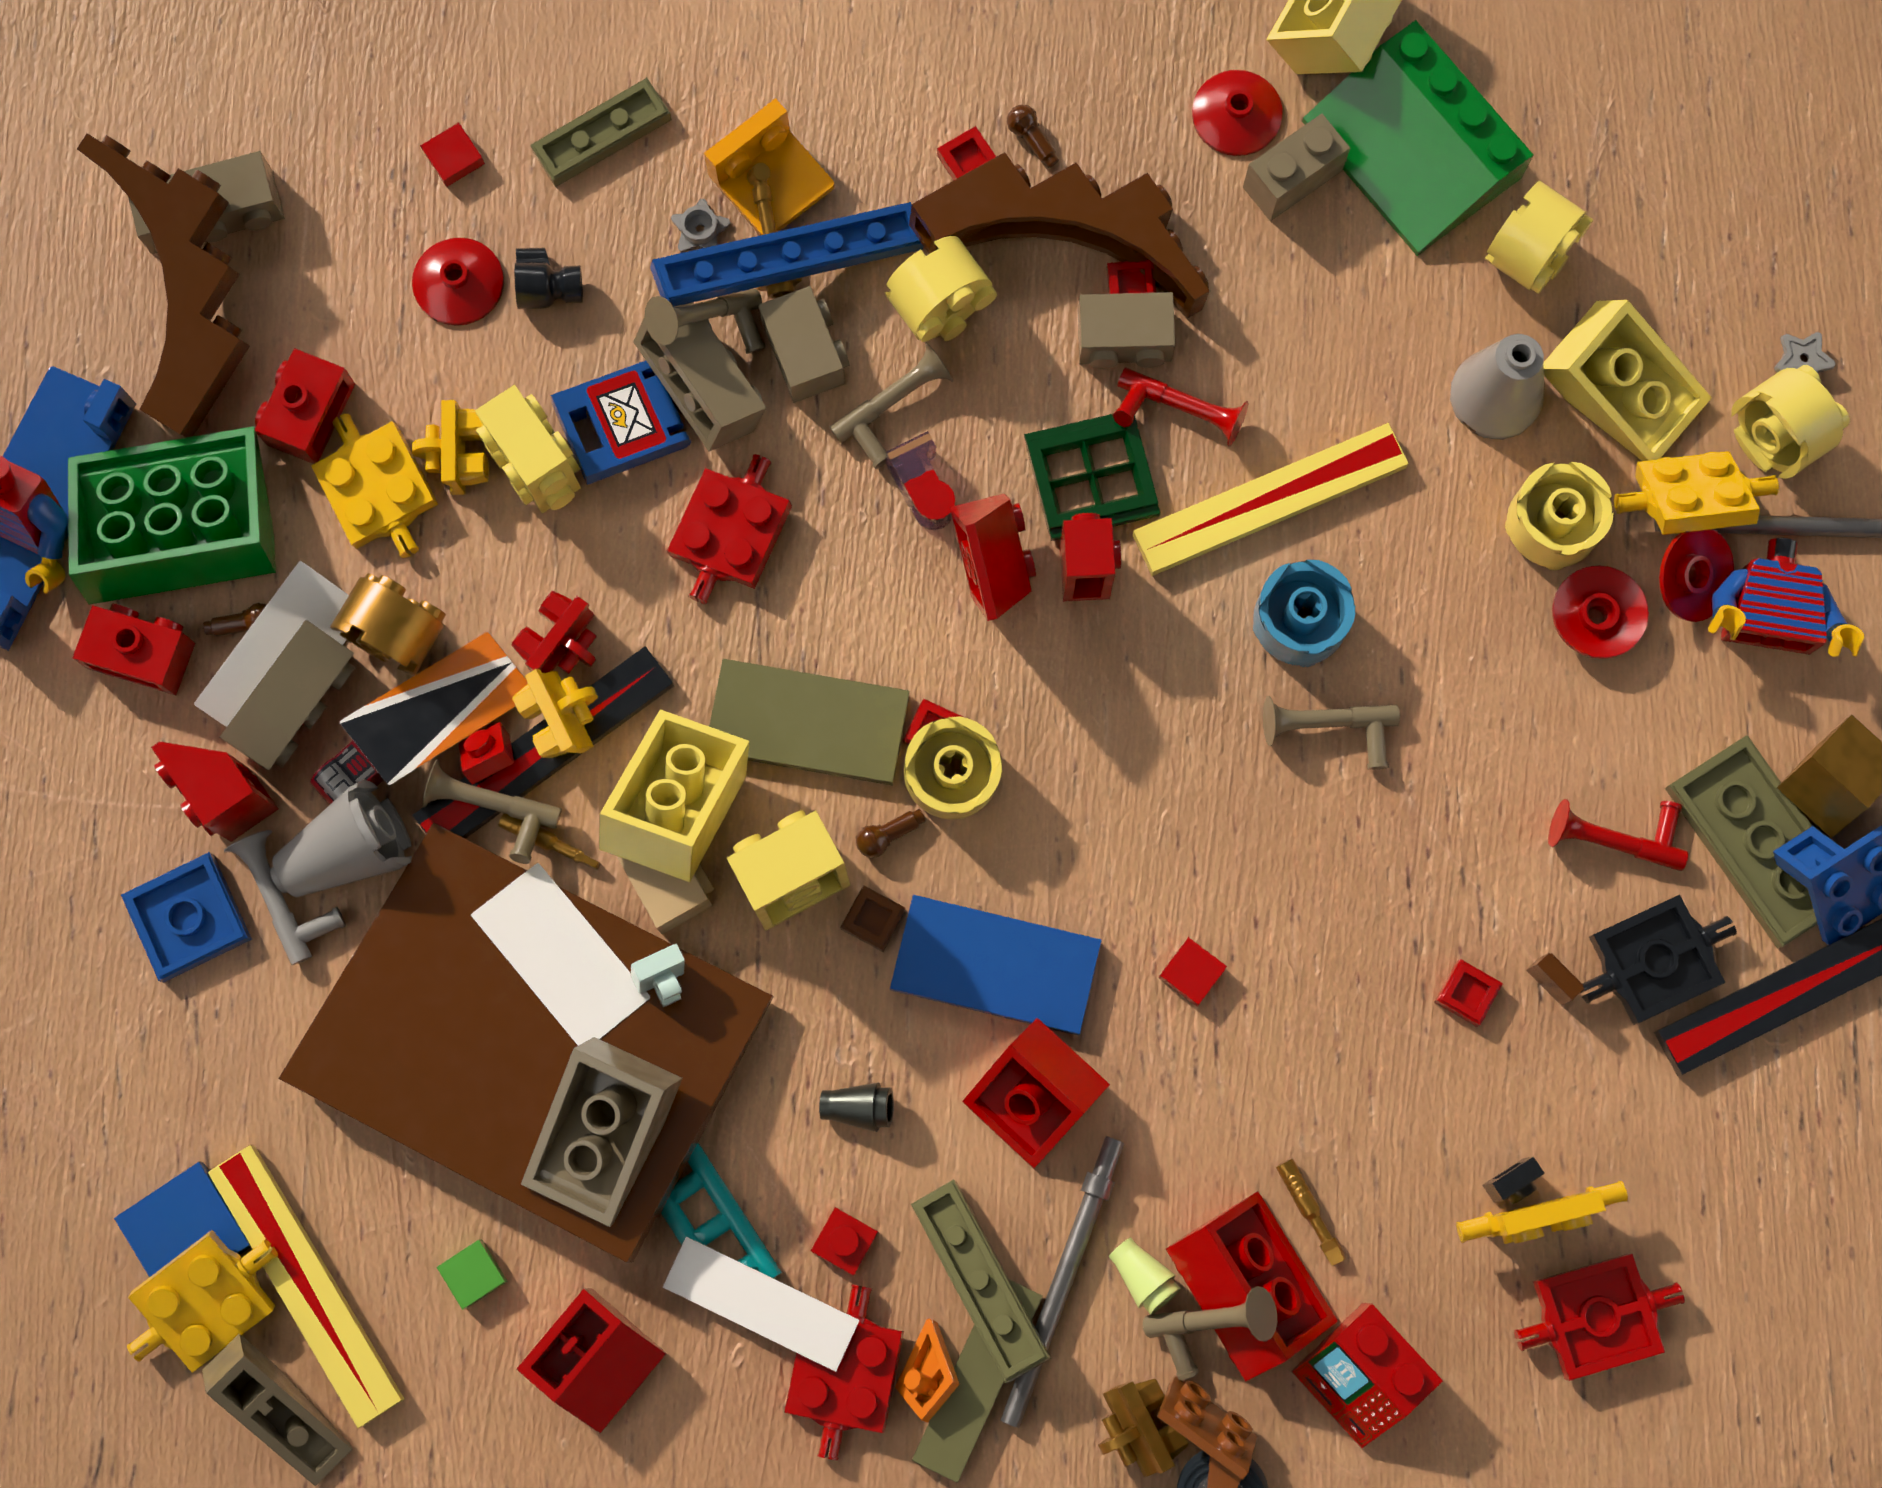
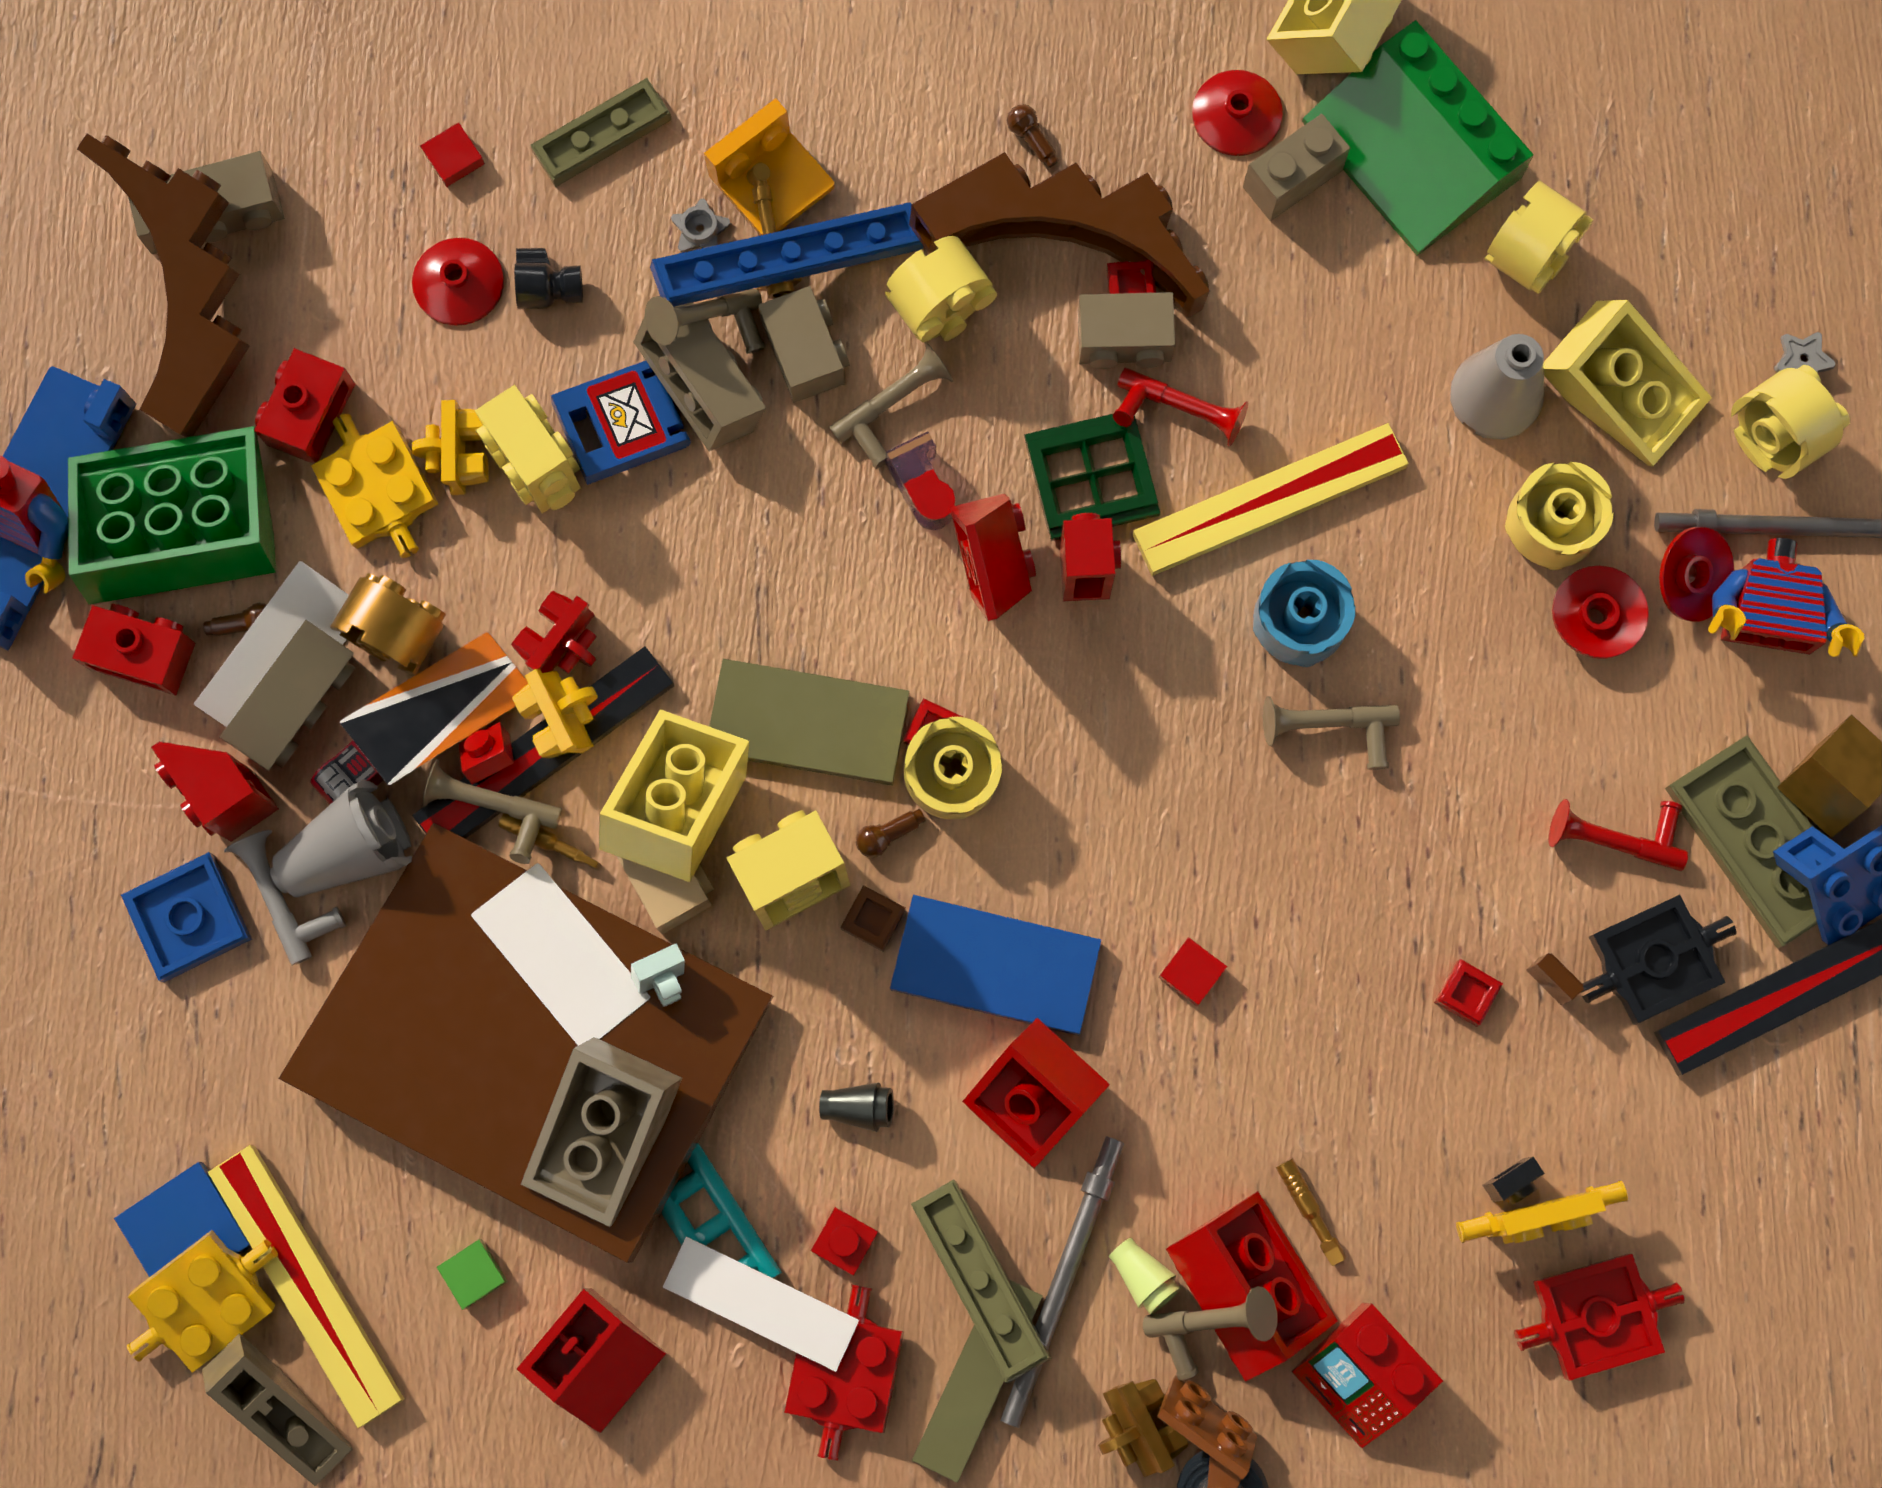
red plate [667,454,792,605] -> none
orange piece [895,1319,960,1423] -> none
red plate [937,126,996,181] -> none
yellow plate [1614,451,1779,535] -> none

